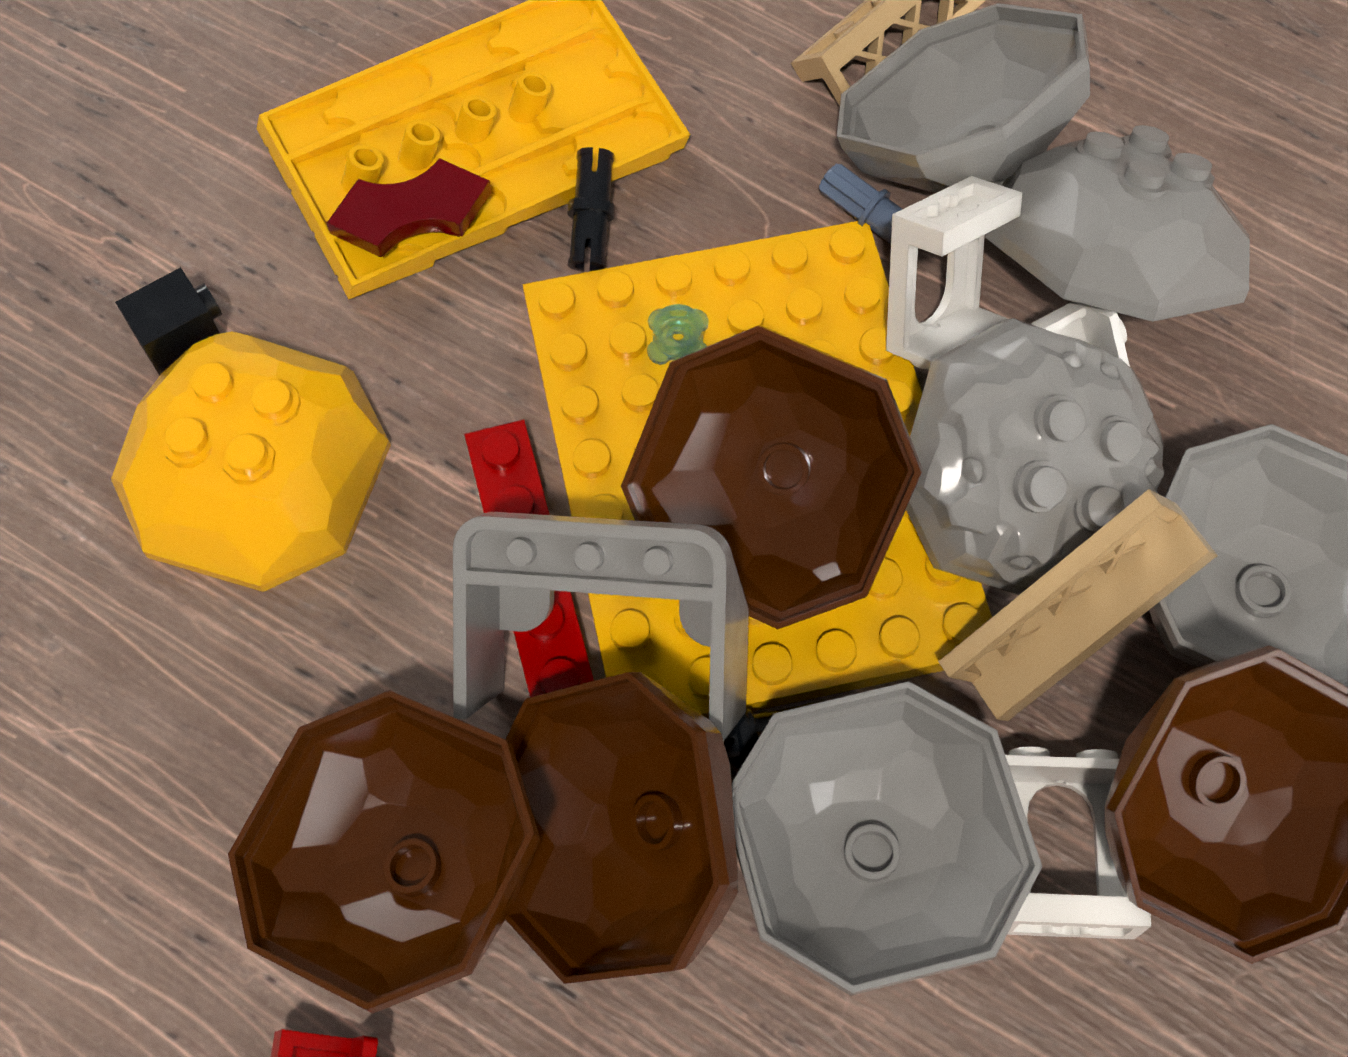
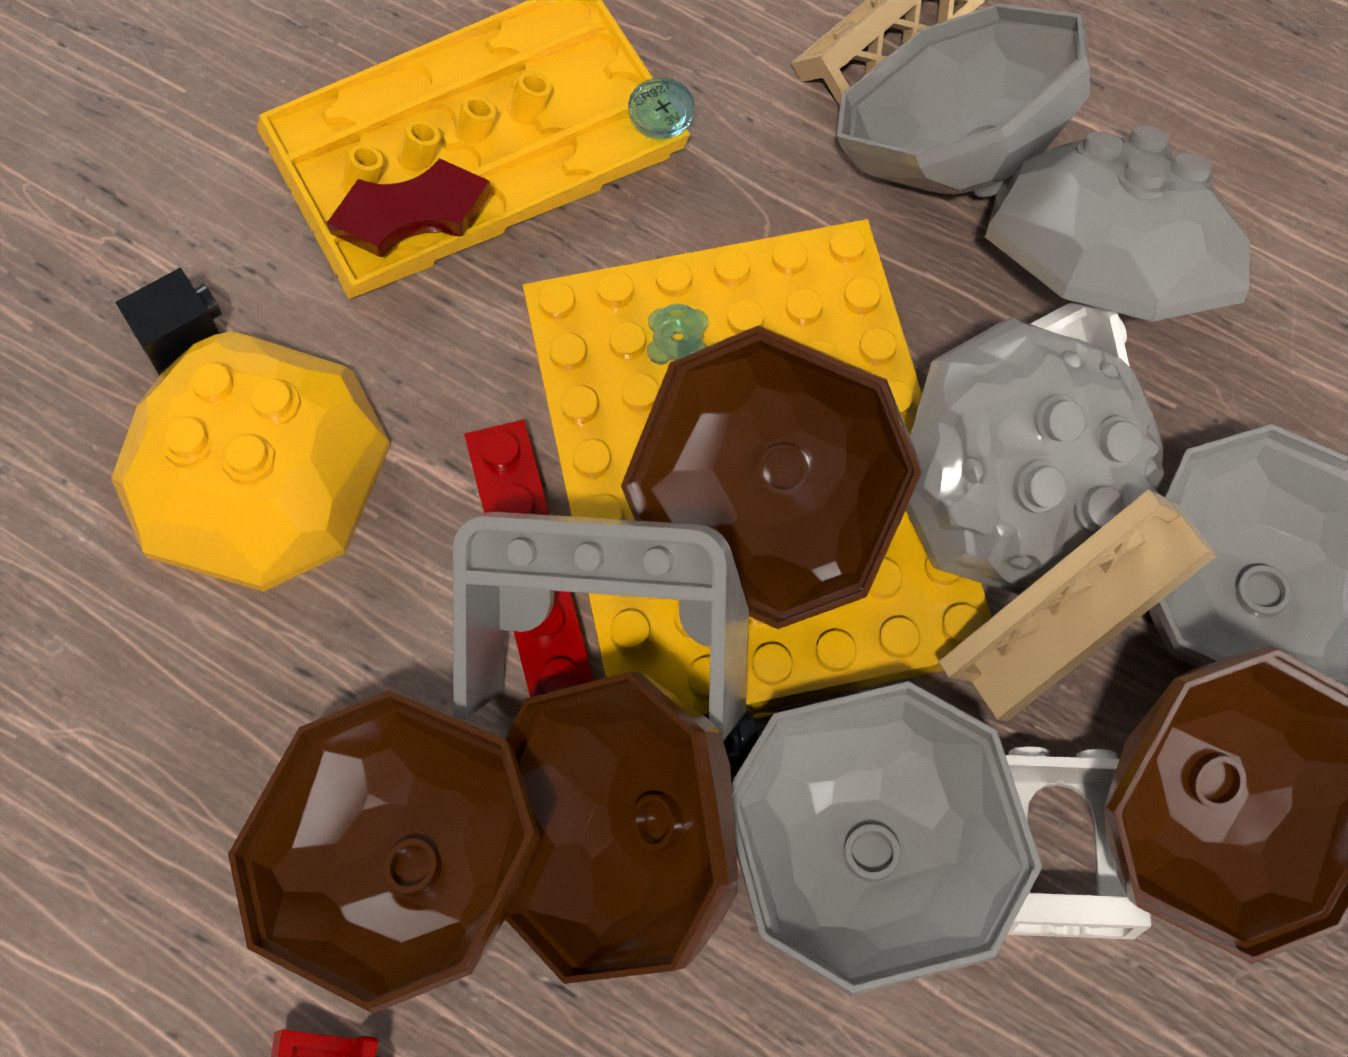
black pin [567,147,615,272] -> none
sand blue axle [819,163,902,244] -> none
white panel [886,176,1022,370] -> none
none -> clear light blue piece [628,78,694,139]

